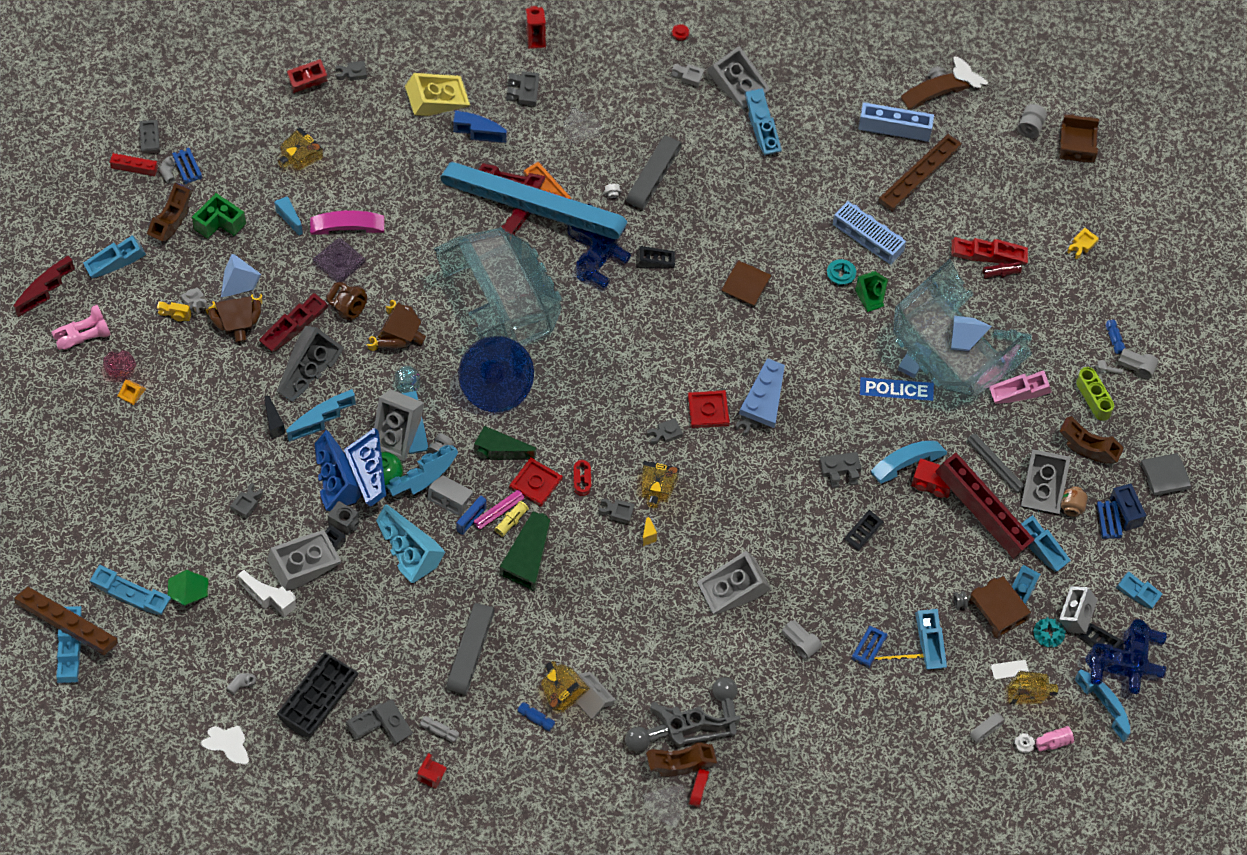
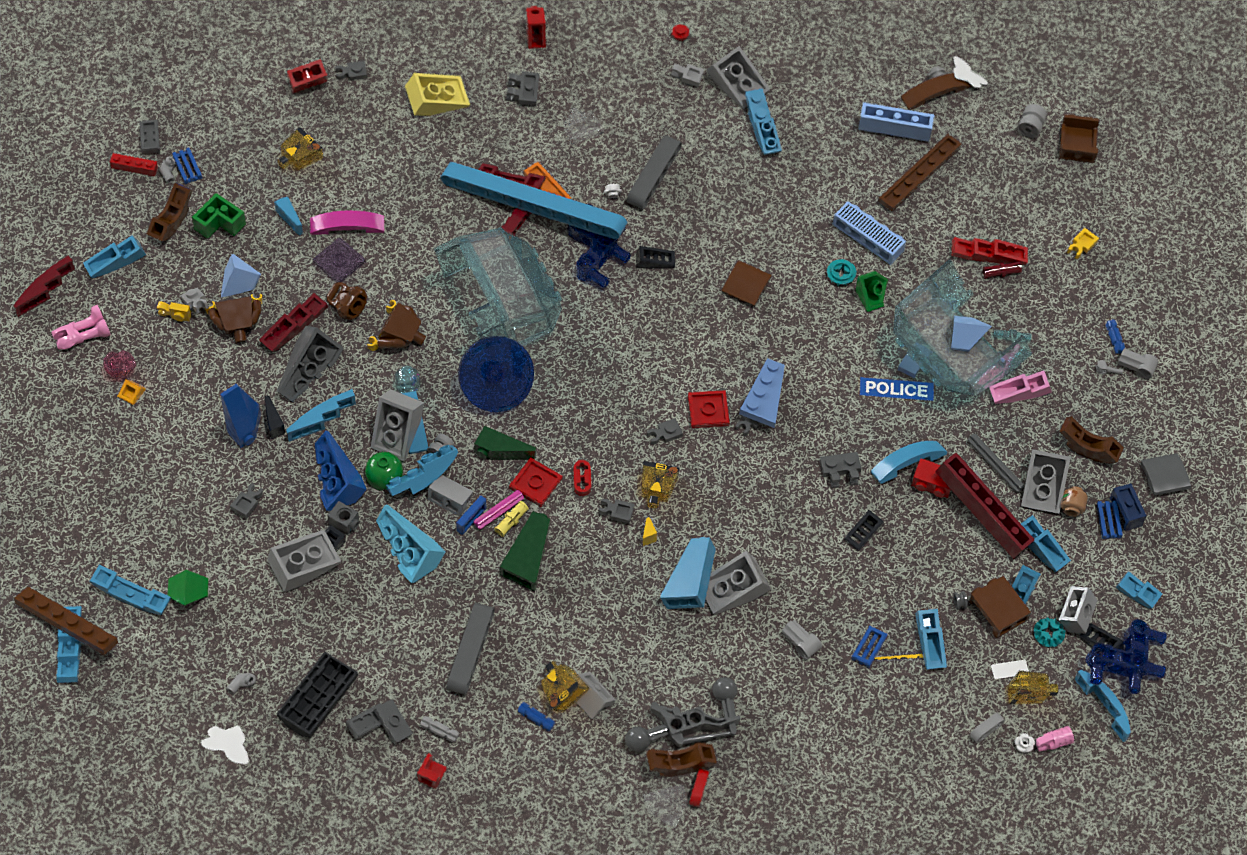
white slope [238,570,296,617] -> none
wing [344,428,386,507] -> none
blue slope [453,110,507,143] -> none
lime beam [1076,367,1114,421] -> none
none -> blue wedge [220,384,261,448]
none -> dark azure slope [660,537,716,609]

